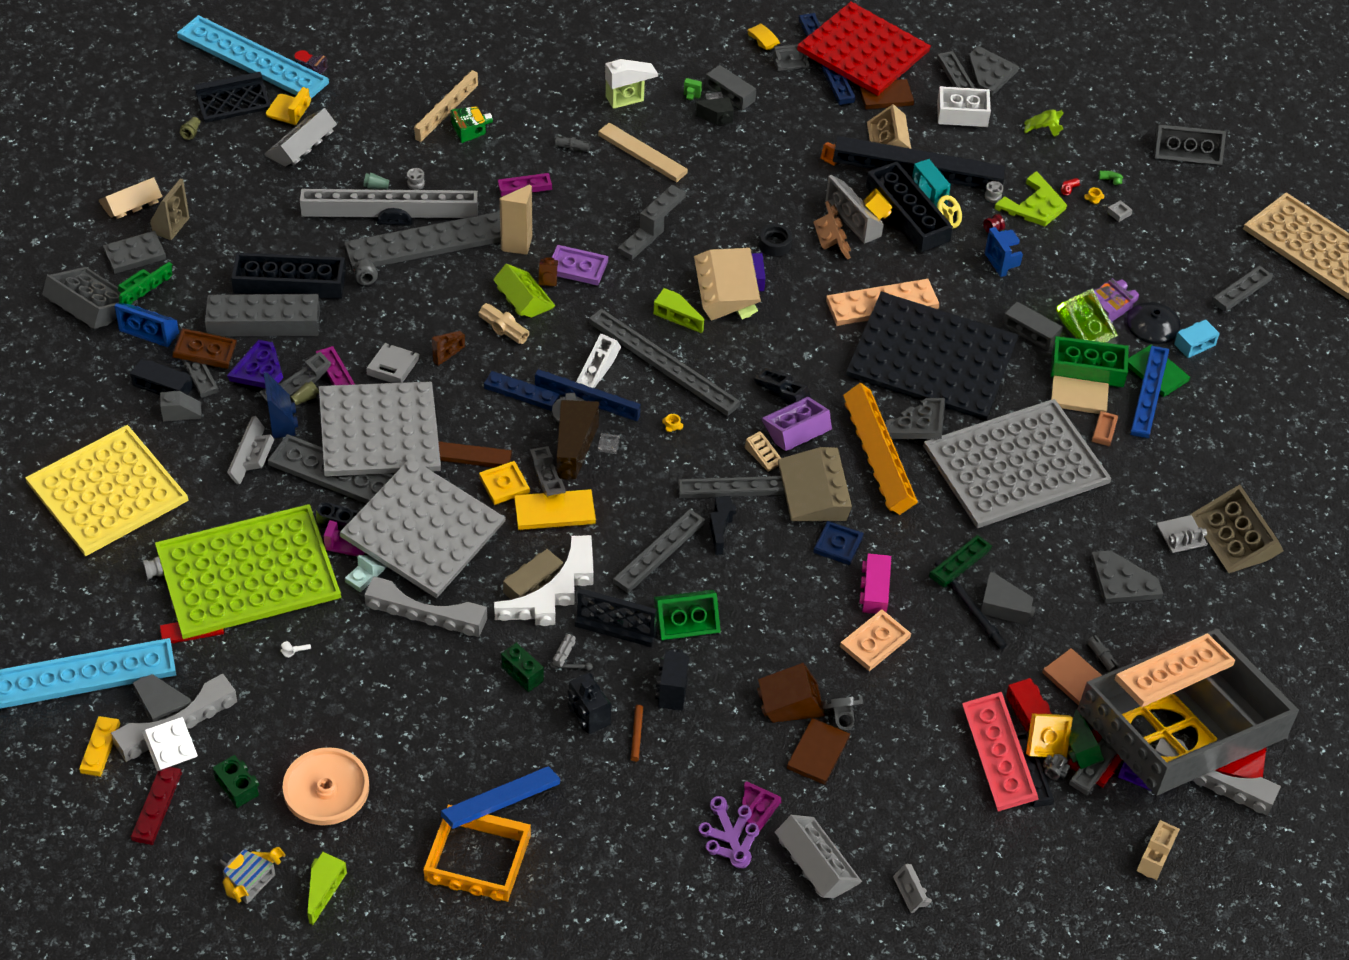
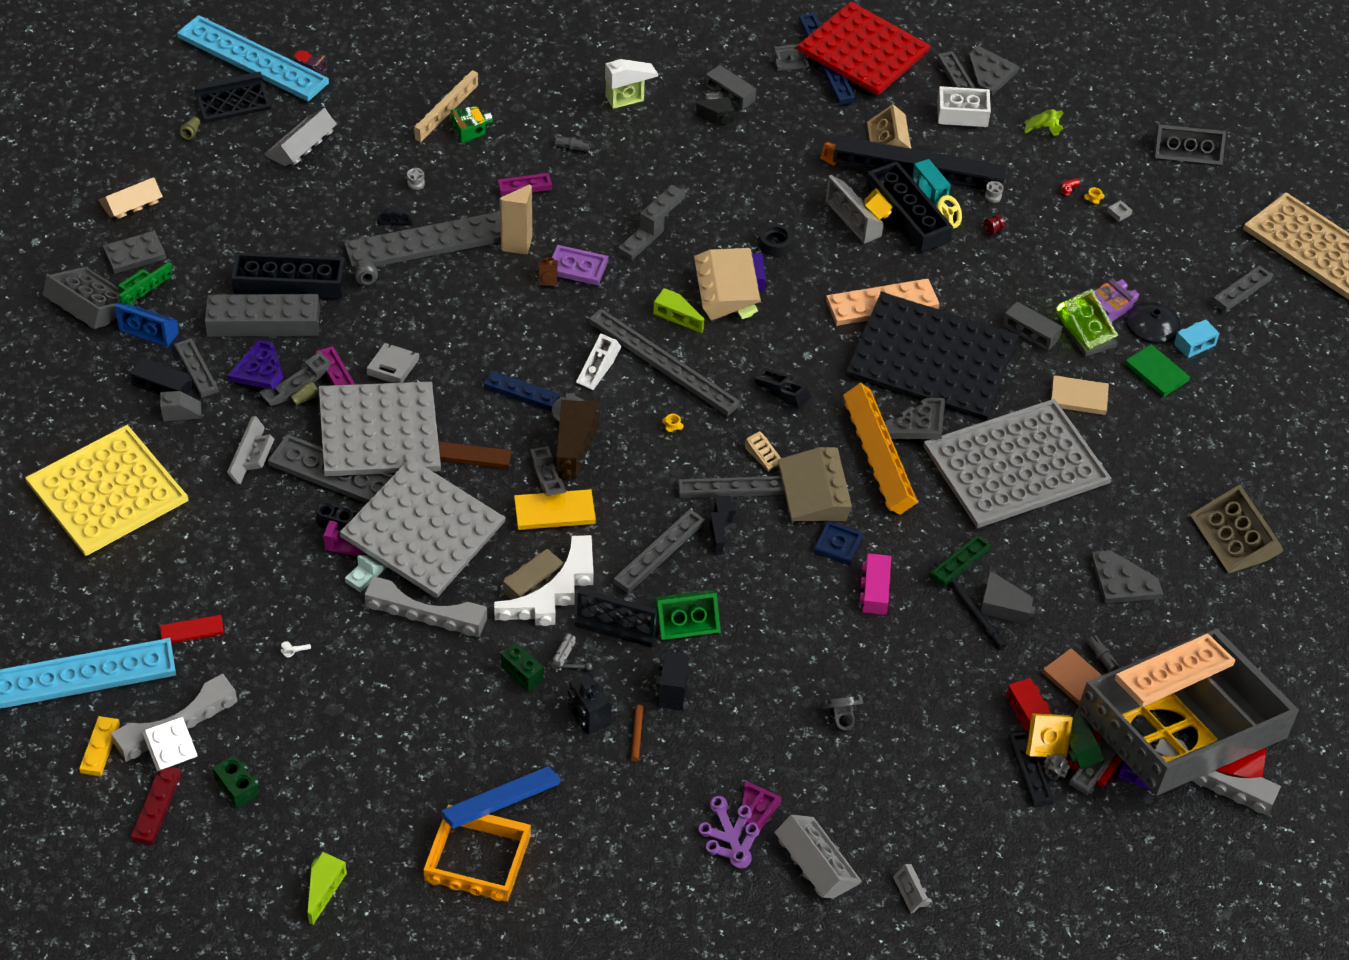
dark grey slope [133,674,192,722] -> none
light grey wheel [143,556,164,580] -> none
dark tan slope [150,179,190,240] -> none
lime plate [155,504,341,639] -> none
reddish brown tile [173,328,237,369] -> none
torso [220,847,285,904] -> none
dark blue slope [264,373,298,438] -> none
yellow bracket [266,87,311,125] -> none
light nougat dish [283,748,369,825] -> none
light grey brick [300,189,478,218] -> none
sand green cone [363,172,390,190] -> none
reddish brown wing [432,331,465,366] -> none
tan piece [479,303,529,344] -> none
yellow plate [479,461,530,505] -> none
lime slope [493,264,555,318] -> none
dark blue plate [535,369,641,421] -> none
tan tile [598,123,688,182] -> none
clear tile [598,433,620,454] -> none
bright green tile [684,78,702,100] -> none
yellow slope [747,24,780,50] -> none
reddish brown slope [757,662,825,723] -> none
medium lavender slope [762,397,832,451] -> none
reddish brown tile [787,718,850,785] -> none
medium nougat bracket [813,201,851,259] -> none
light nougat plate [840,610,911,671] -> none
reddish brown tile [858,79,914,110] -> none
coral plate [962,692,1039,811] -> none
blue panel [985,227,1023,277] -> none
lime wing [994,171,1067,226] -> none
green brick [1051,336,1129,387] -> none
nougat tile [1092,411,1118,446] -> none
bright green arm [1098,171,1123,185] -> none
blue tile [1130,346,1169,438] -> none
tan slope [1137,820,1180,880] -> none
light grey hinge [1156,515,1208,553] -> none

